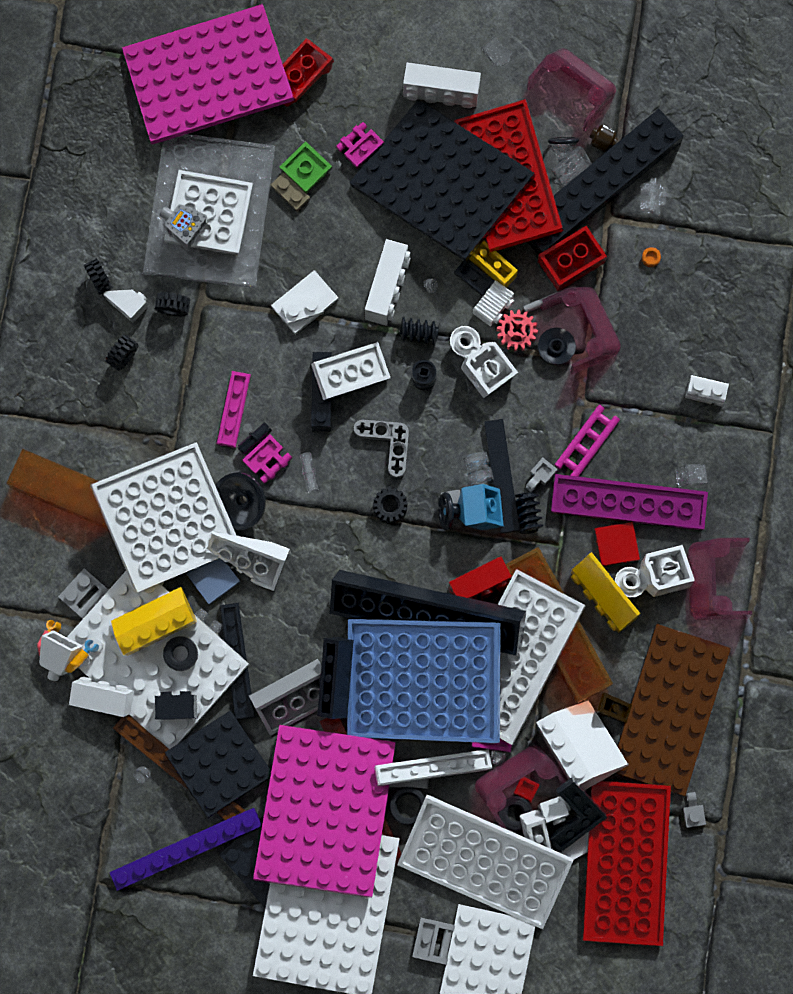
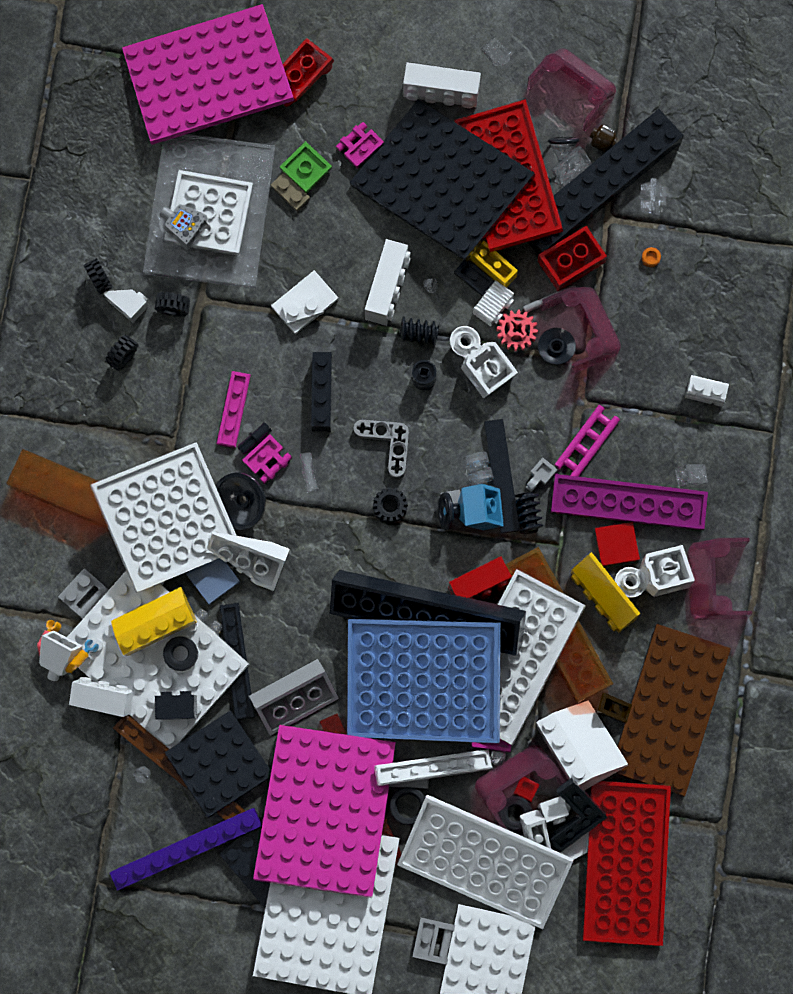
white plate [311,342,390,400] -> none
black brick [317,637,354,719] -> none
light grey plate [683,792,706,828] -> none

